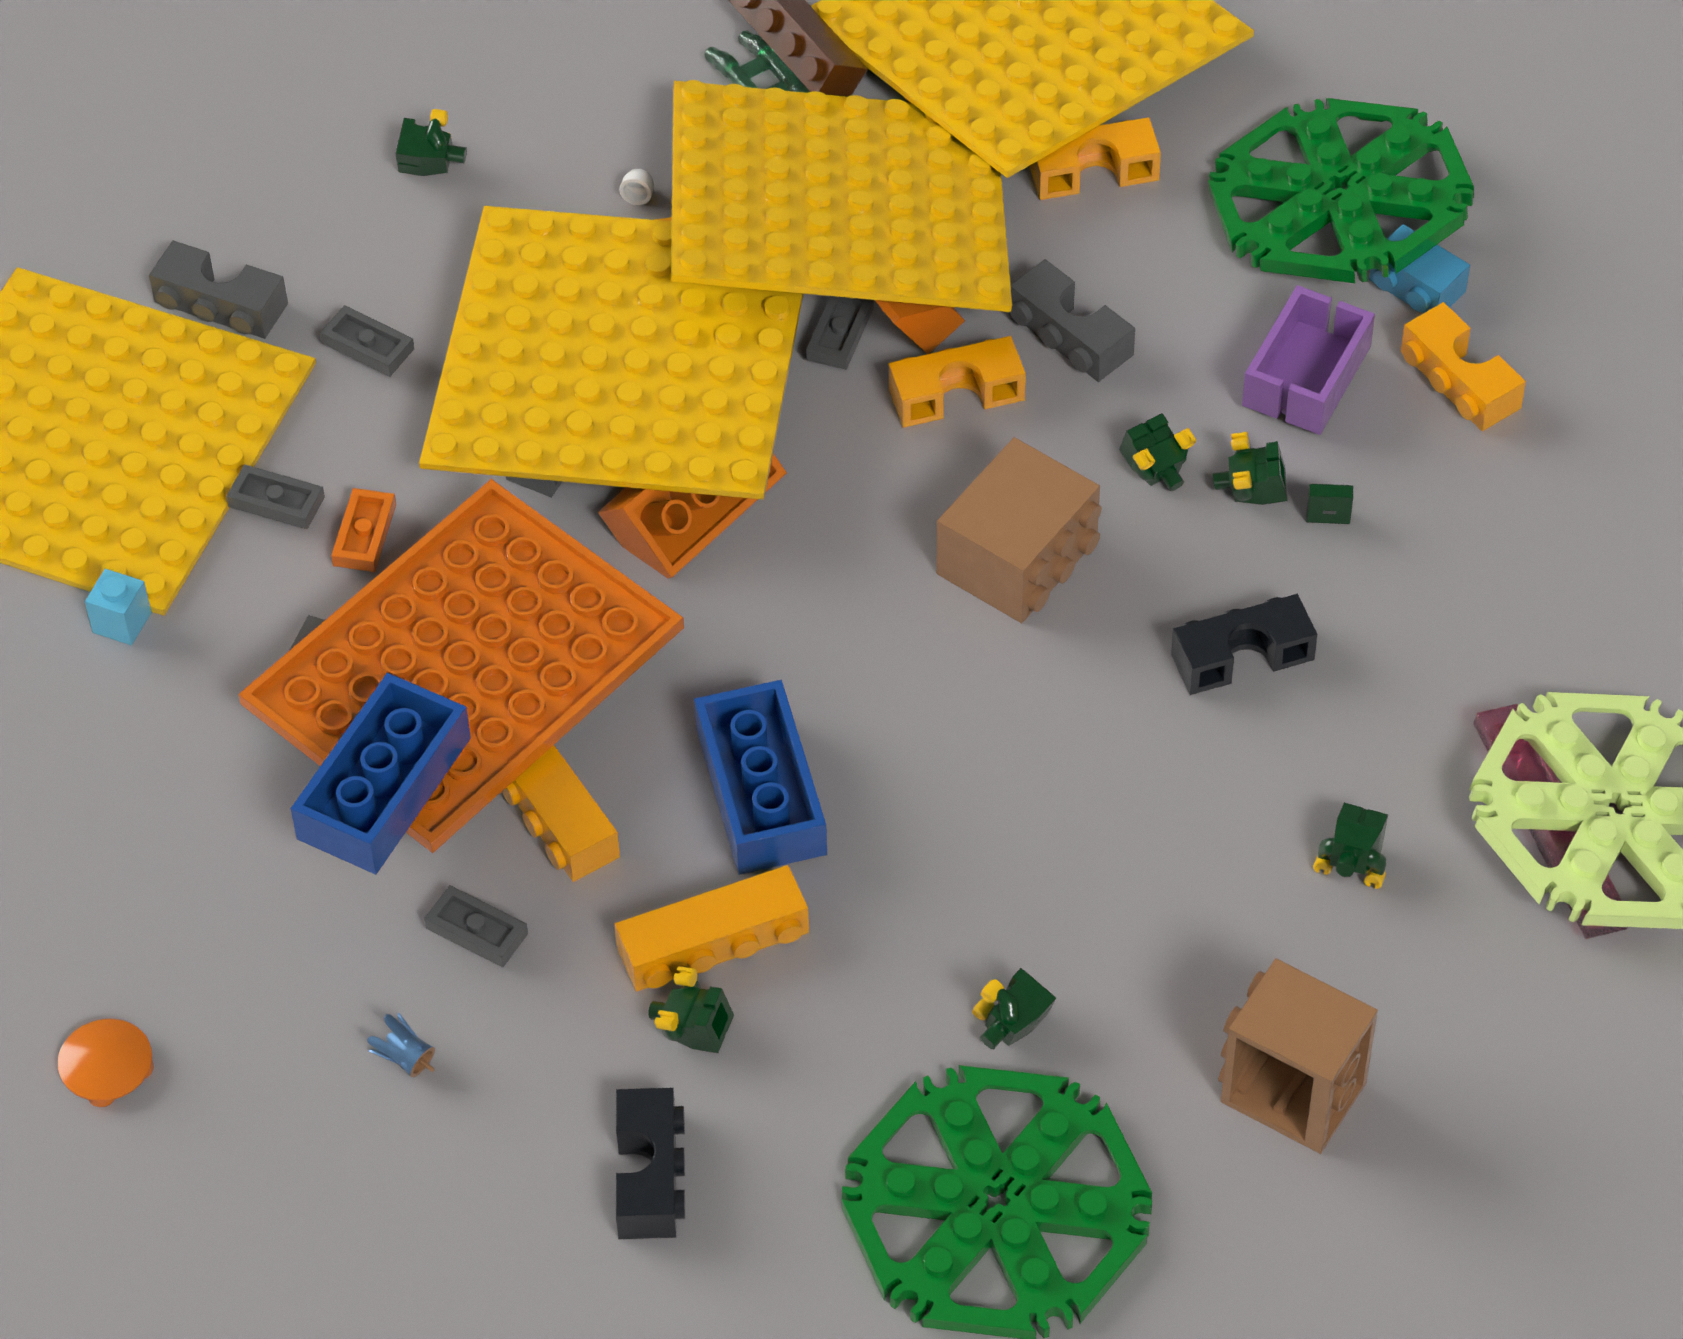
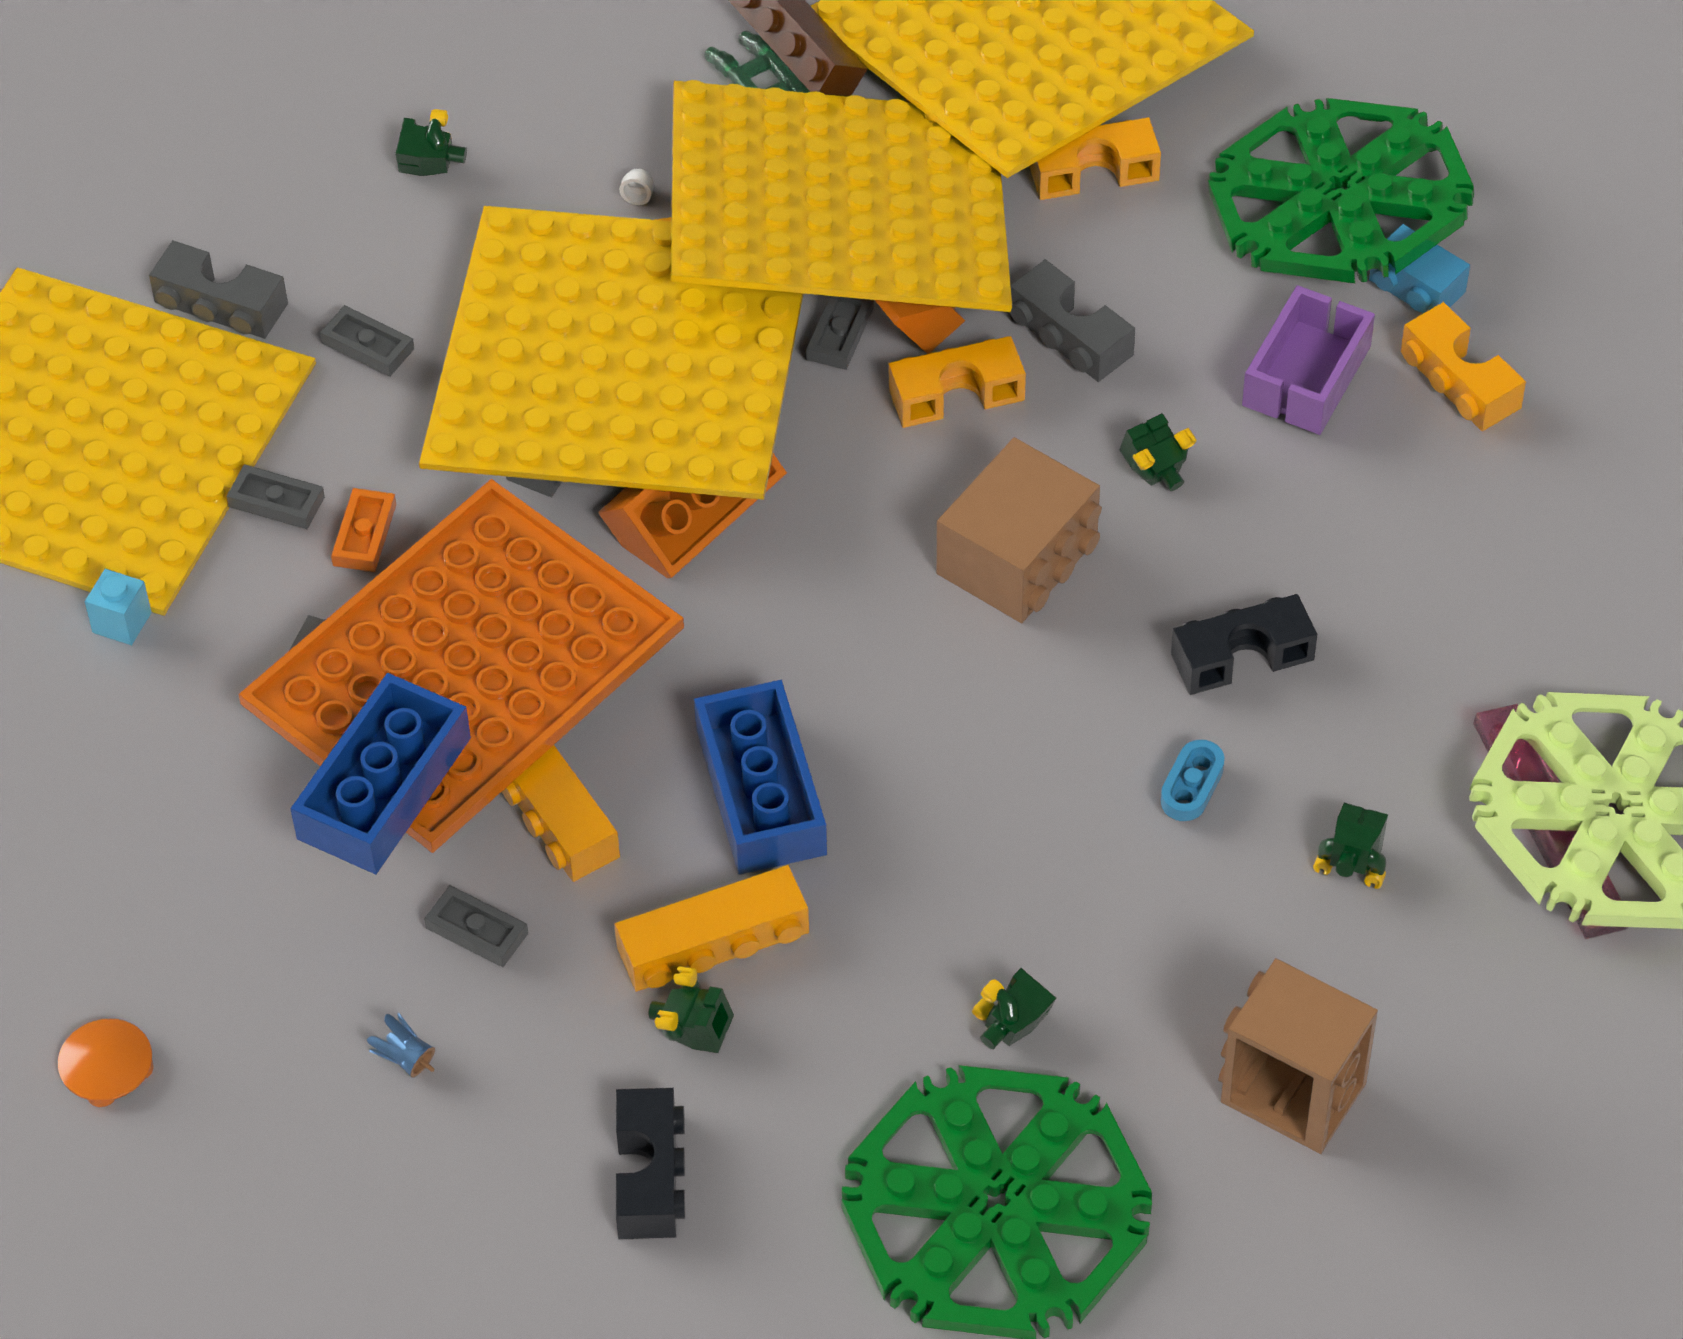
dark green piece [1213,432,1288,505] -> none
dark green tile [1306,484,1353,524] -> none
none -> dark azure plate [1161,740,1225,821]

